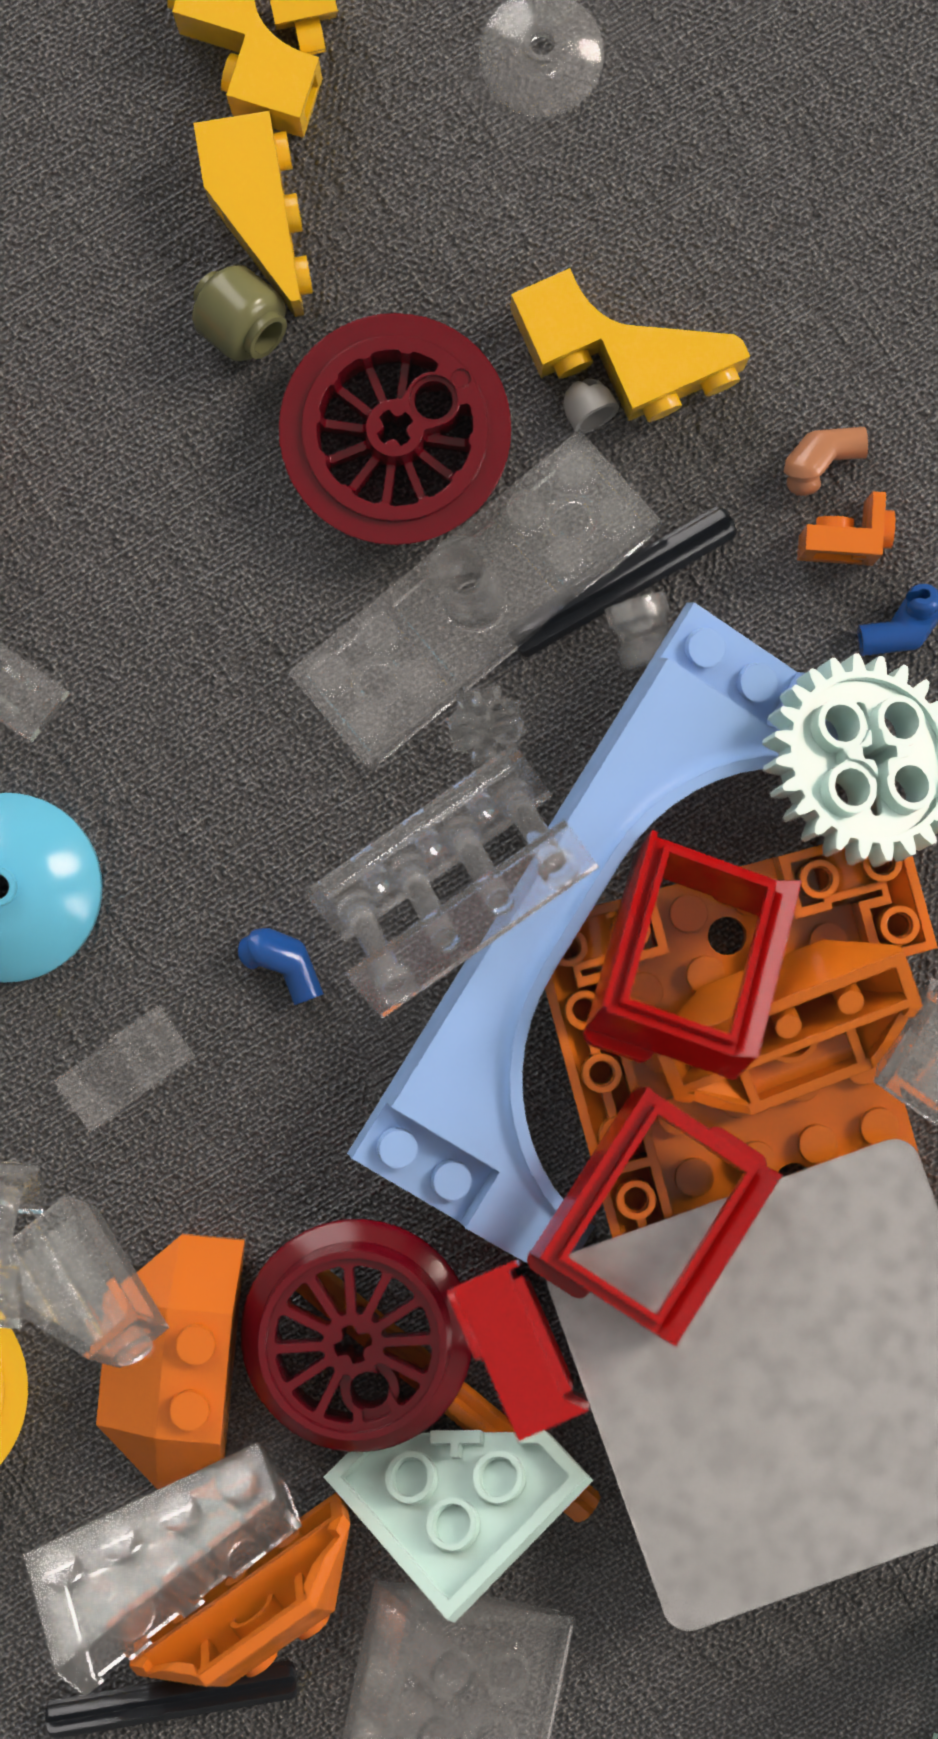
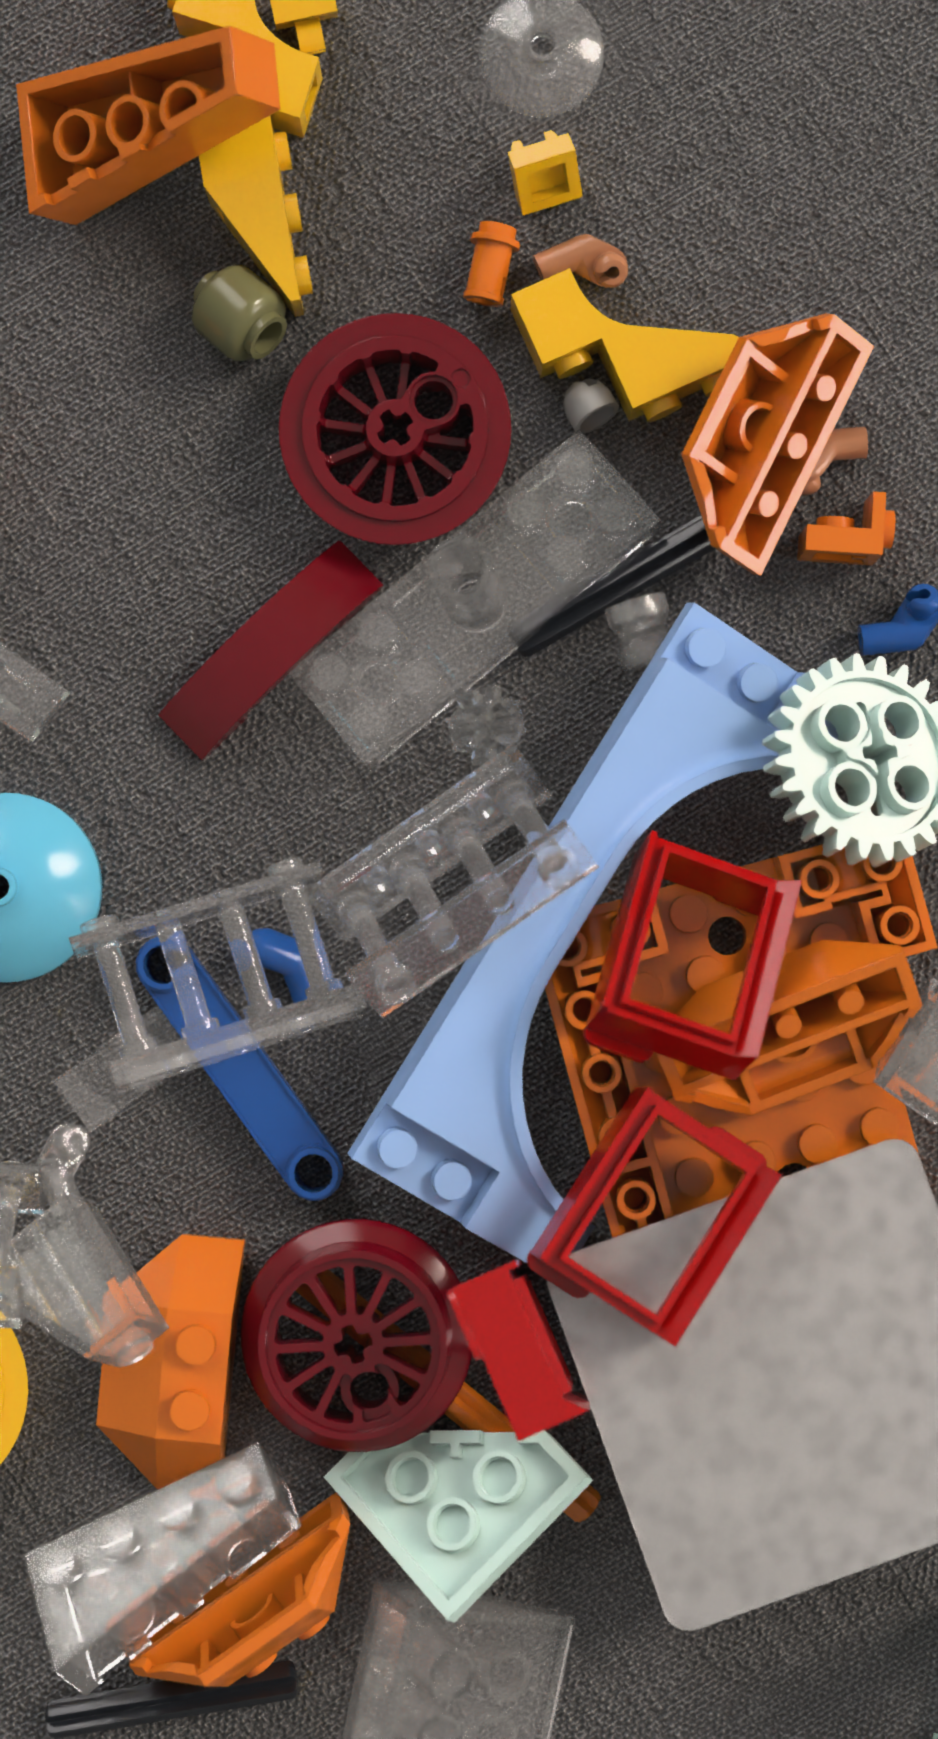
none -> orange wedge [16,26,280,225]
none -> clear arm [35,1123,91,1220]
none -> clear fence [69,857,367,1094]
none -> blue piece [136,936,344,1201]
none -> dark red slope [158,540,384,761]
none -> orange pin [463,221,520,307]
none -> yellow tile [507,130,583,216]
none -> nougat arm [532,234,629,288]
none -> orange wedge [681,313,874,576]

